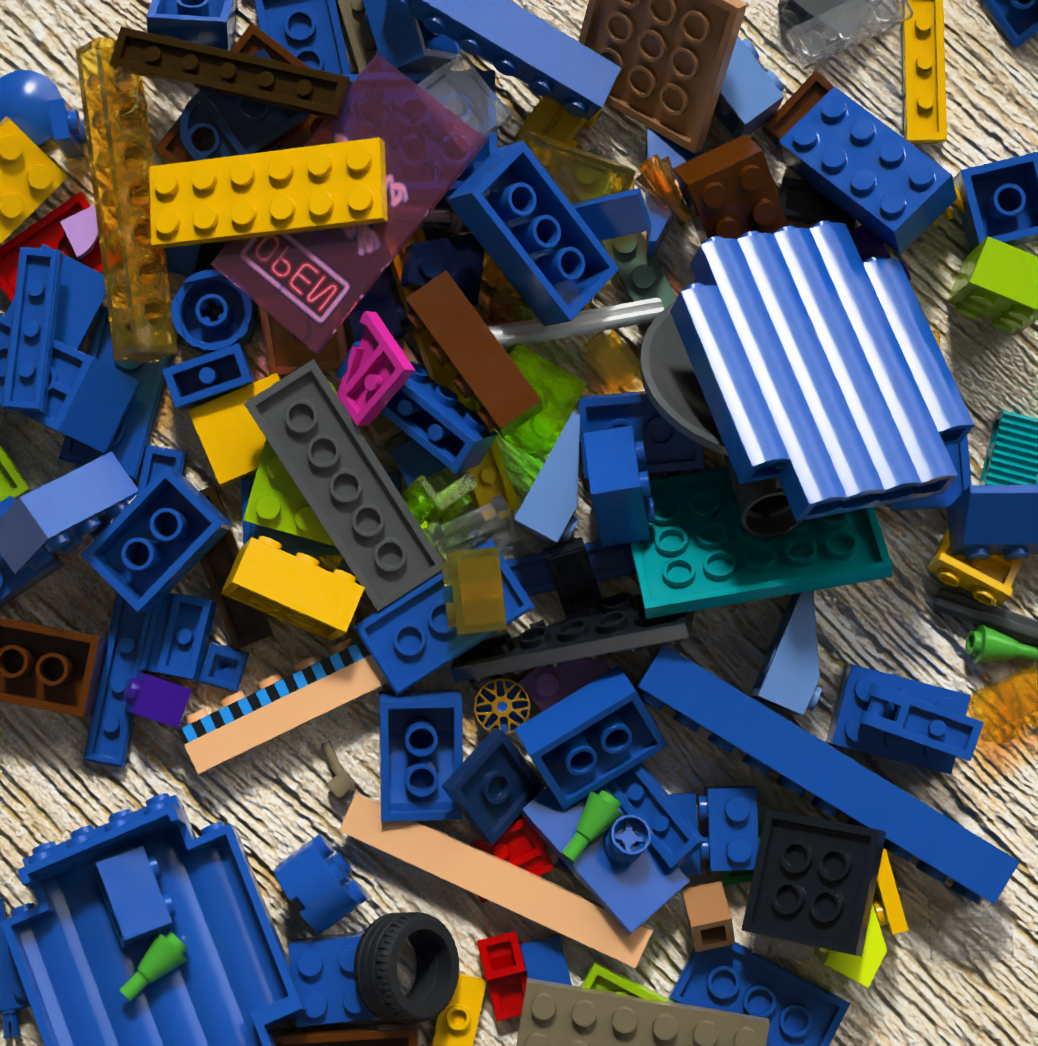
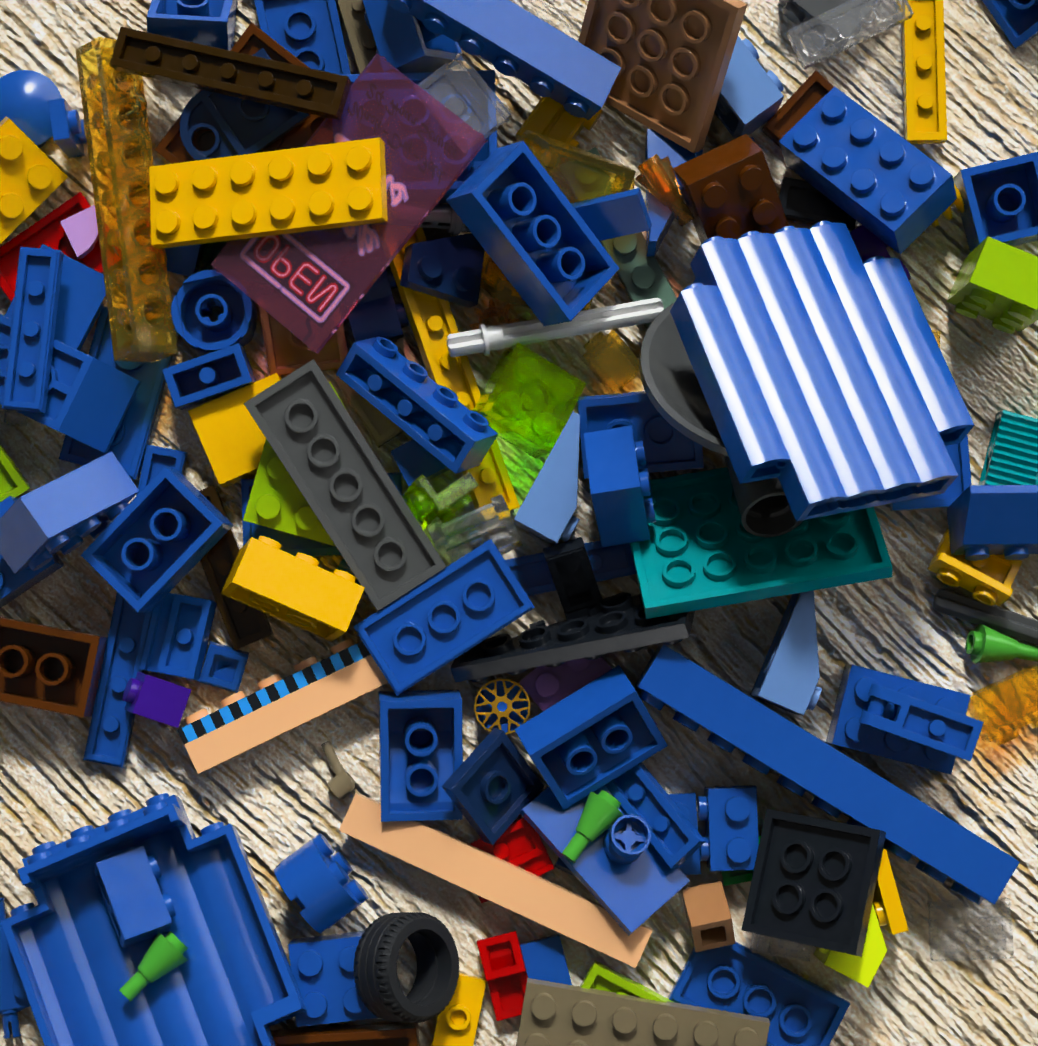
dark pink wing [337,311,416,426] -> none
reddish brown brick [405,270,543,438] -> none
clear yellow brick [442,547,507,635] -> none

